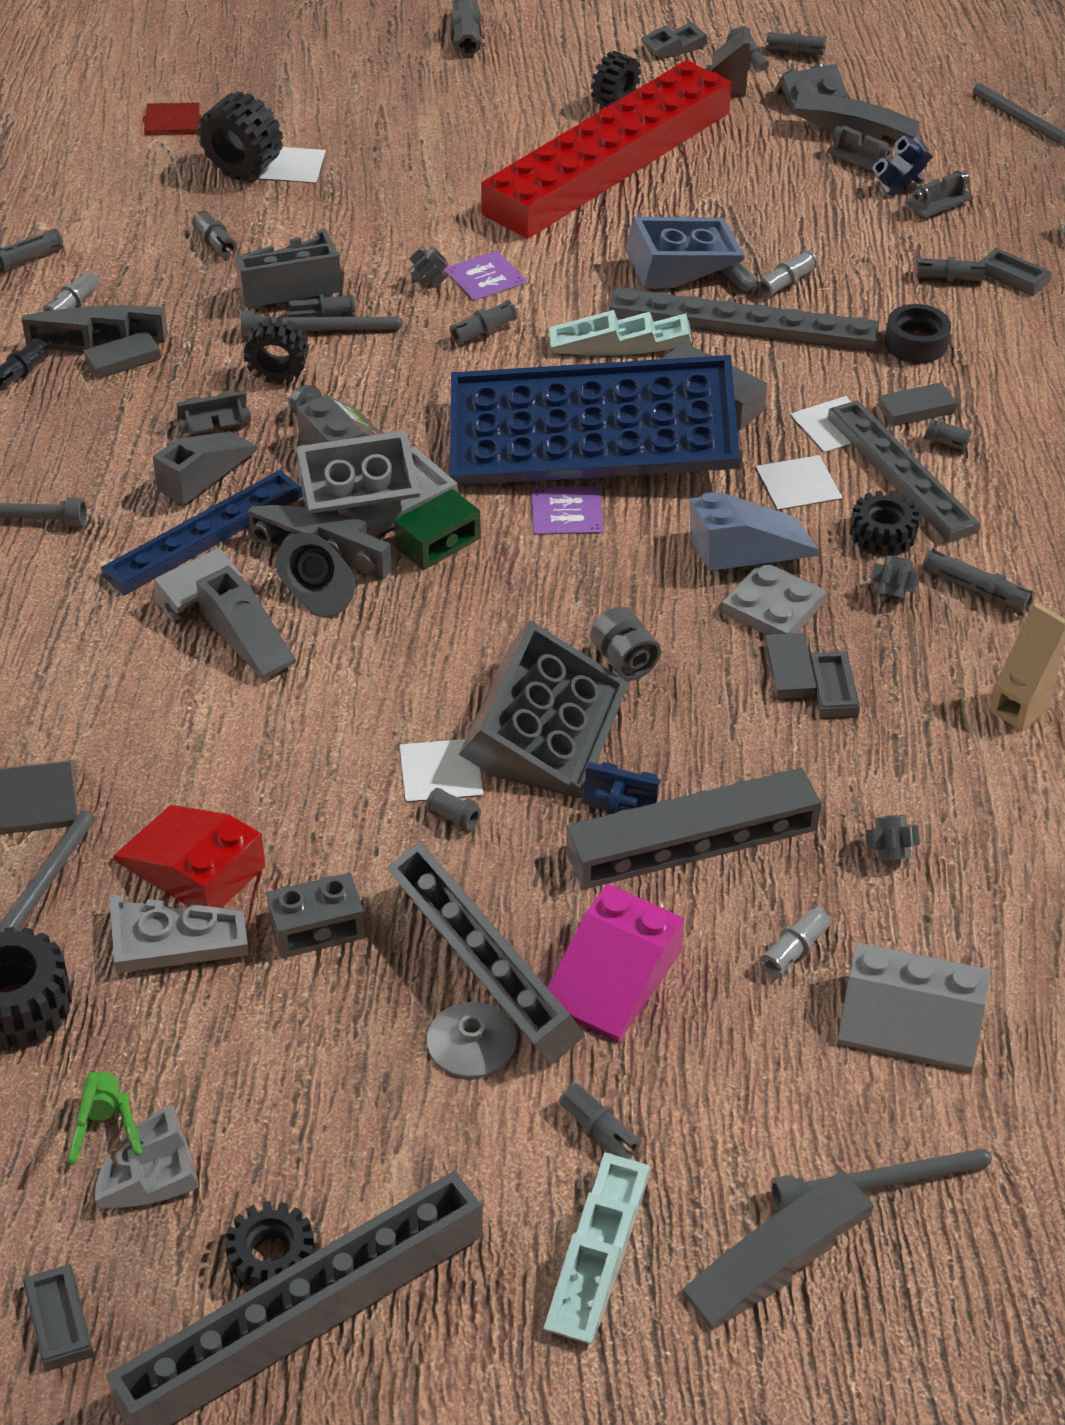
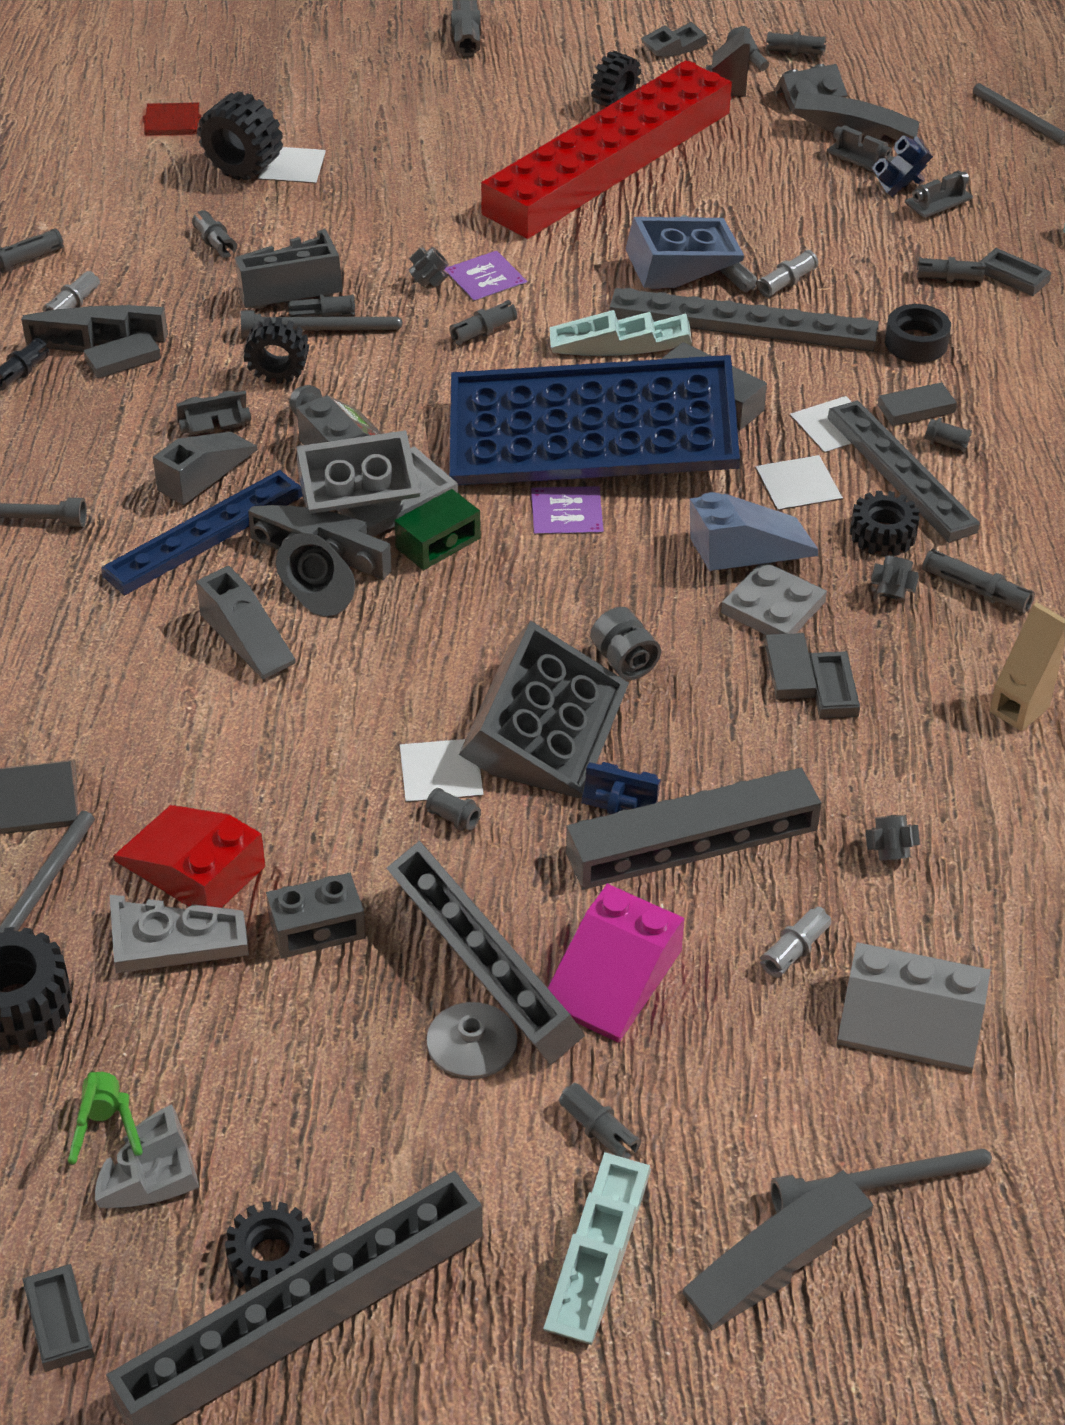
light grey hinge [154,547,242,623] -> none

